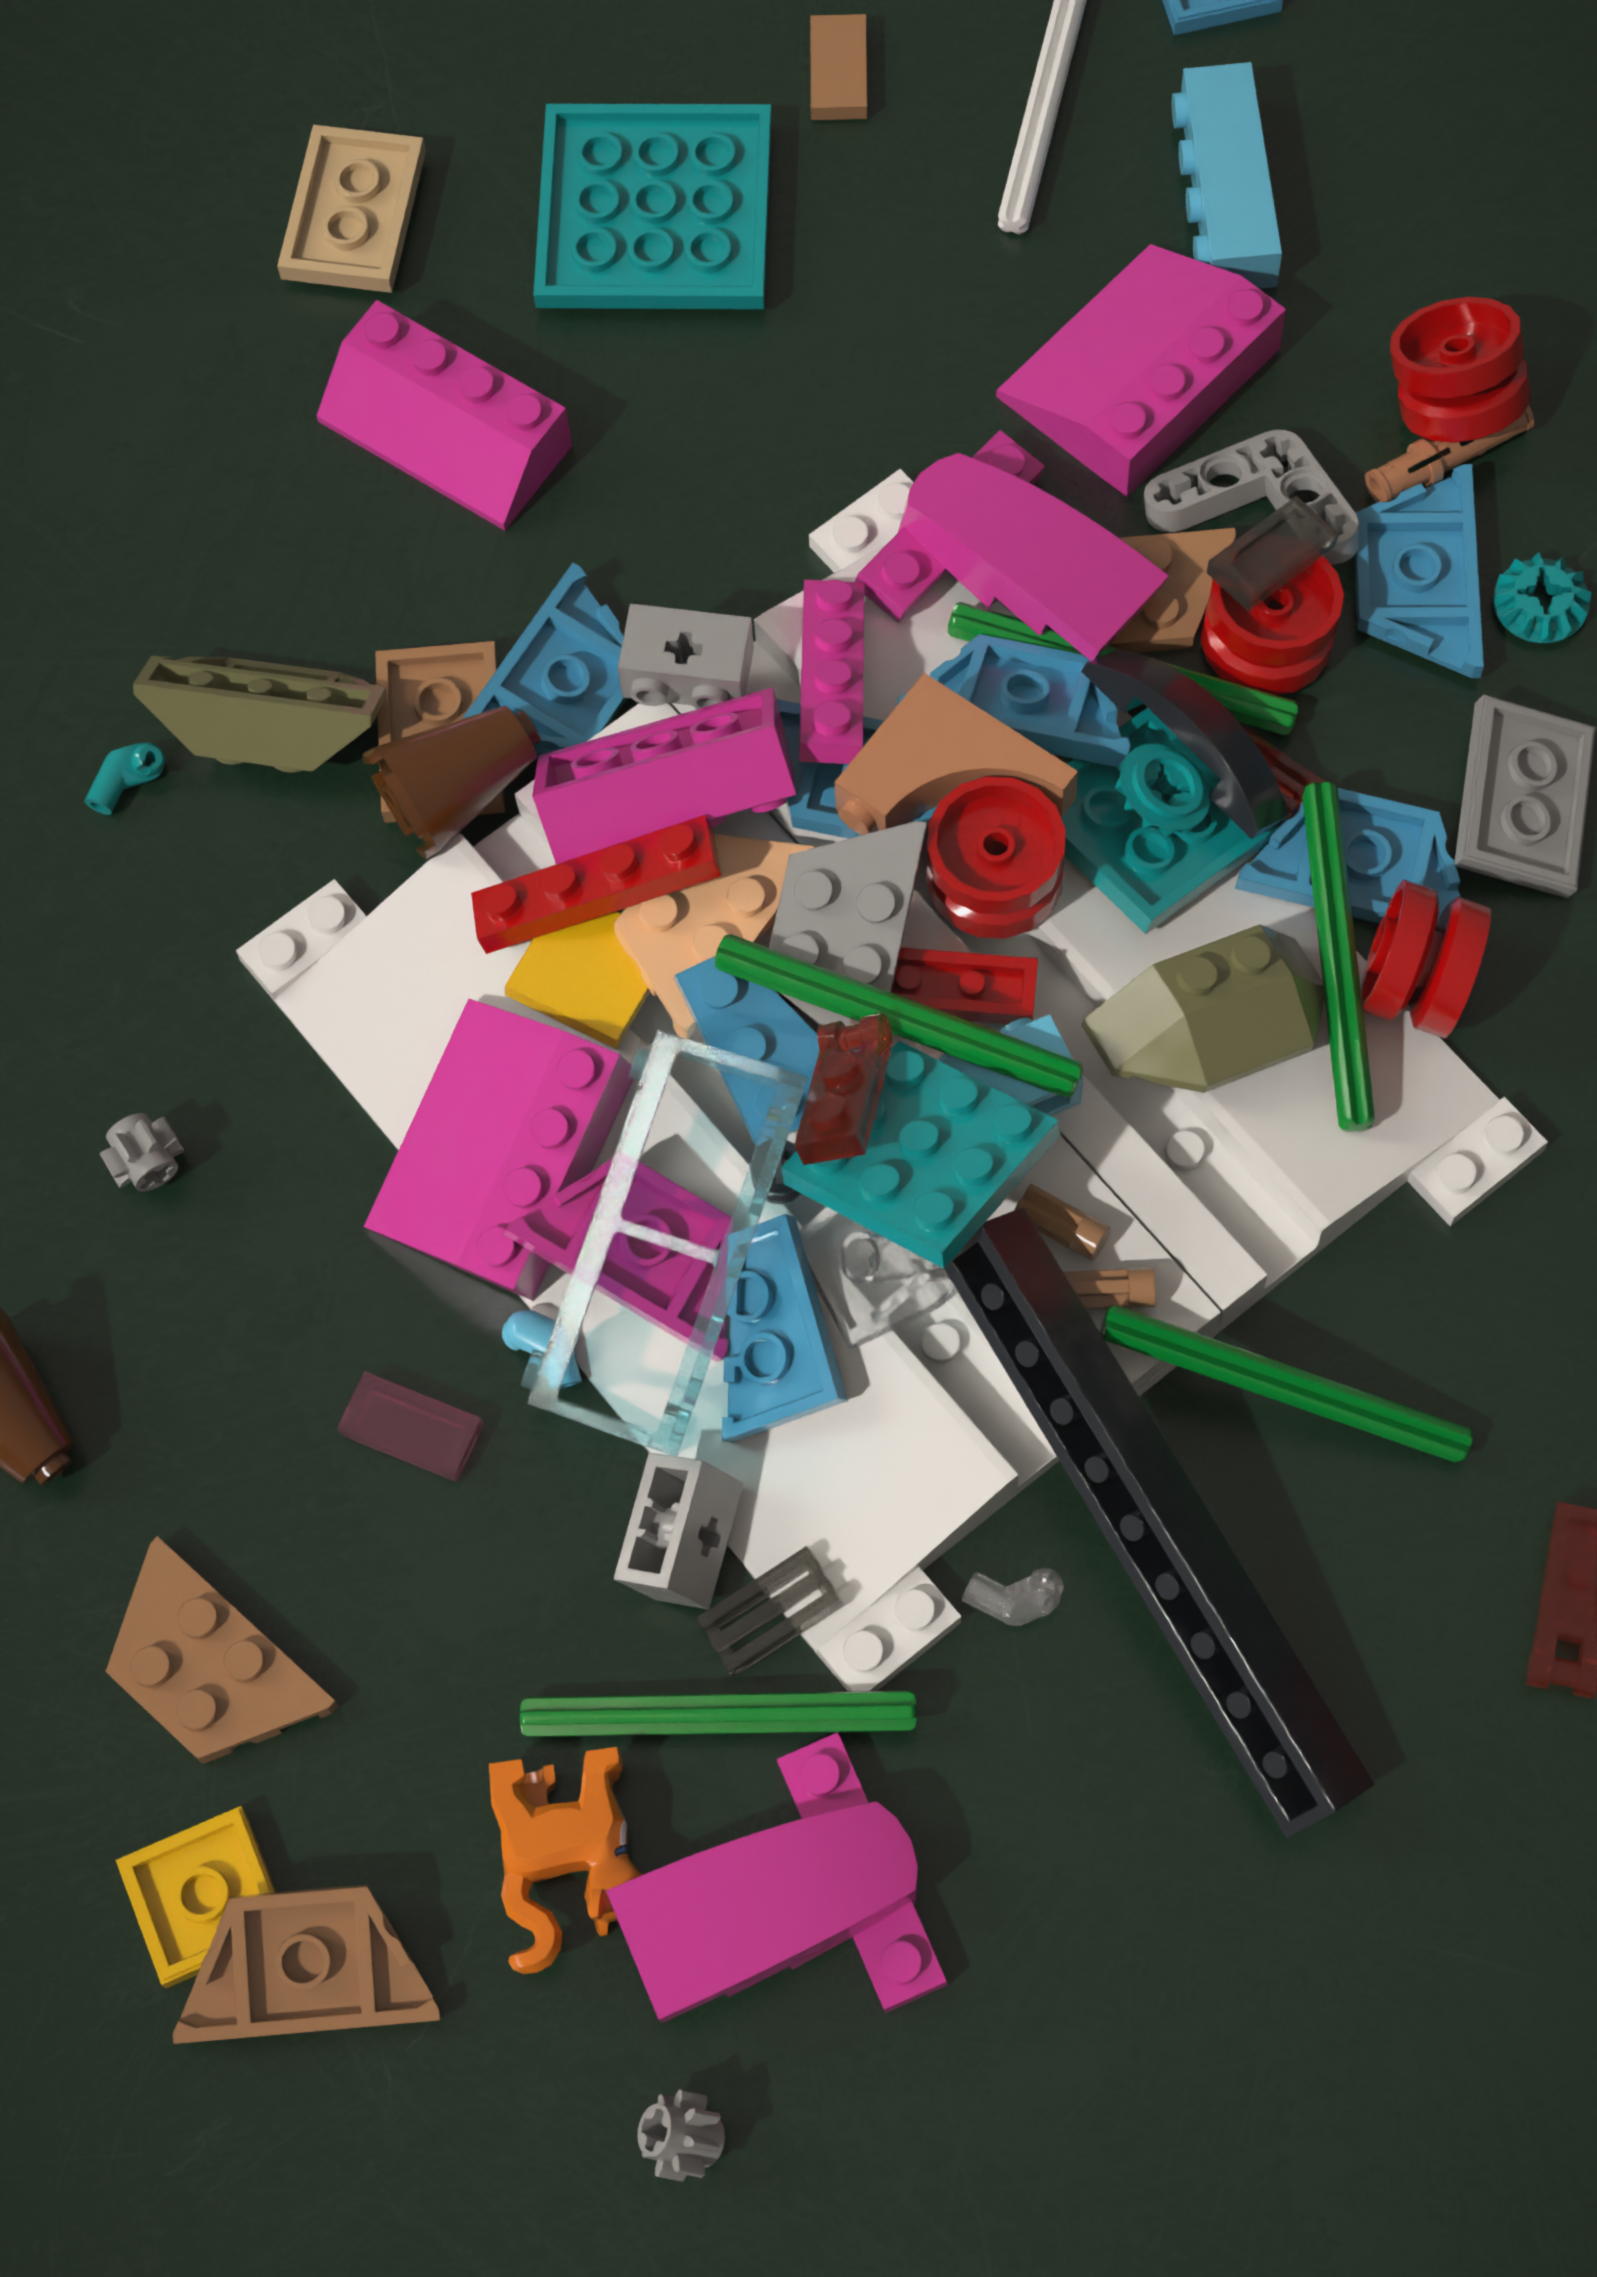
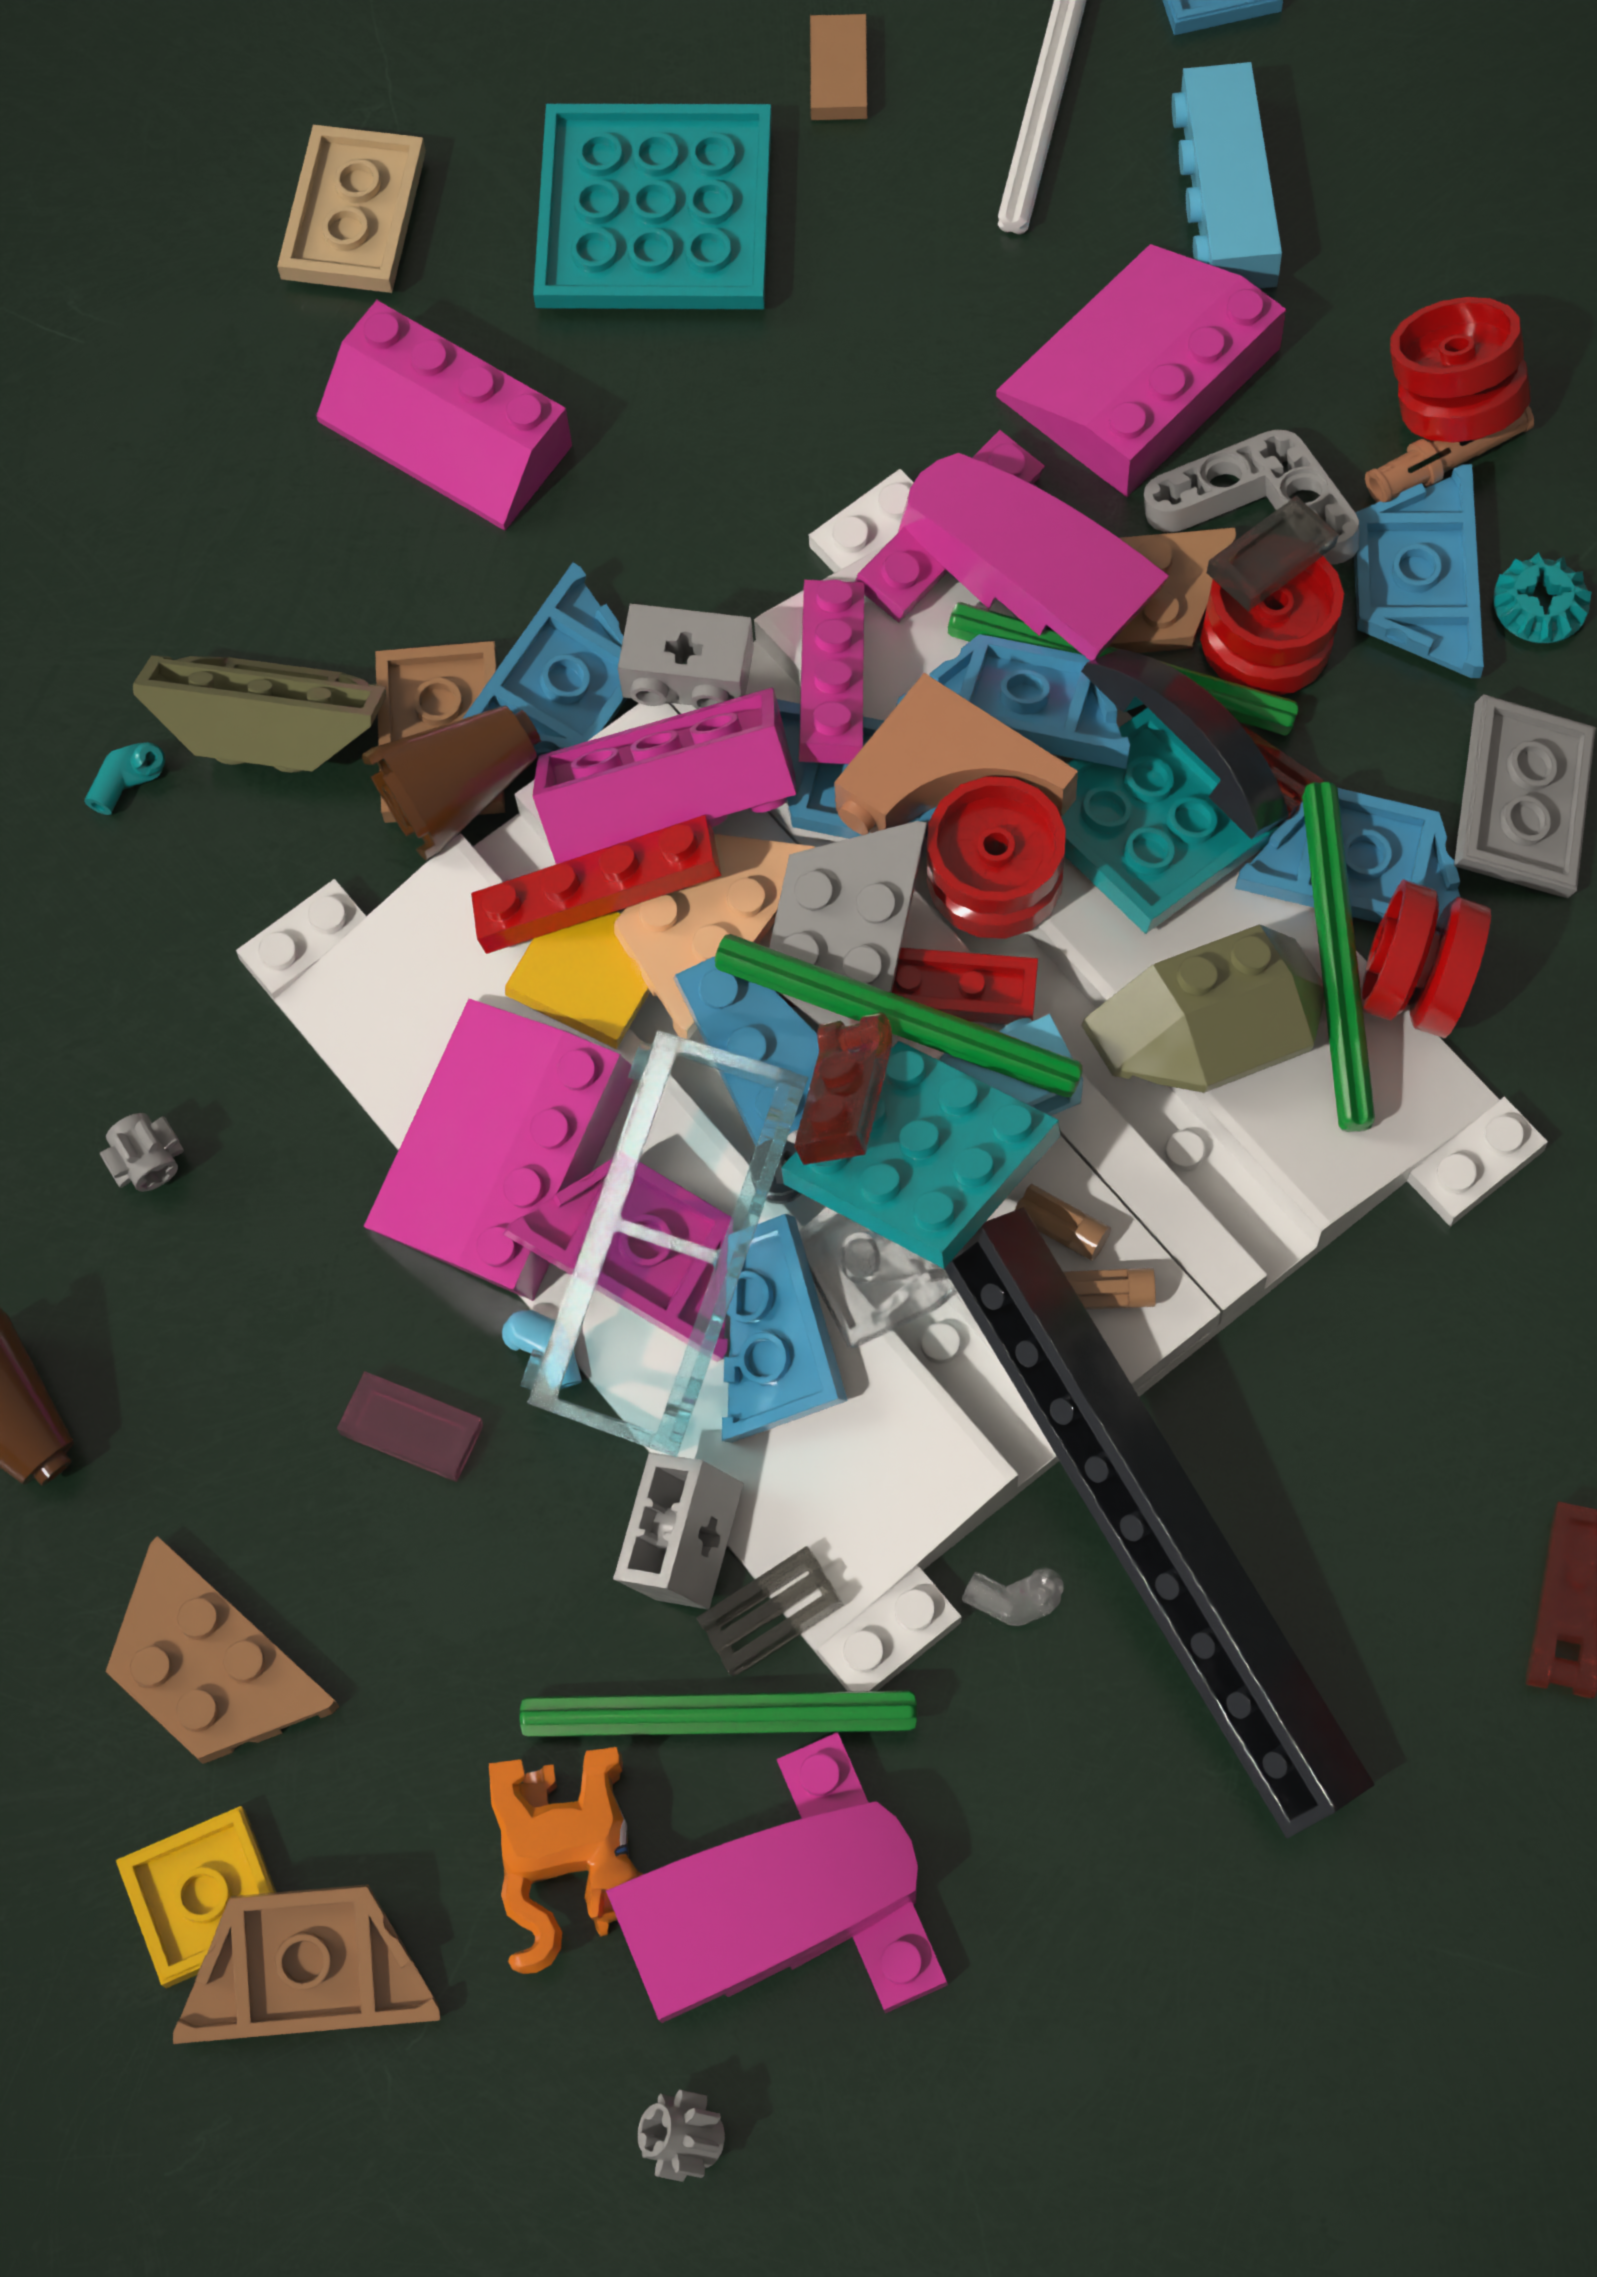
green axle [1100,1305,1473,1462] -> none
teal gear [1115,744,1210,837] -> none

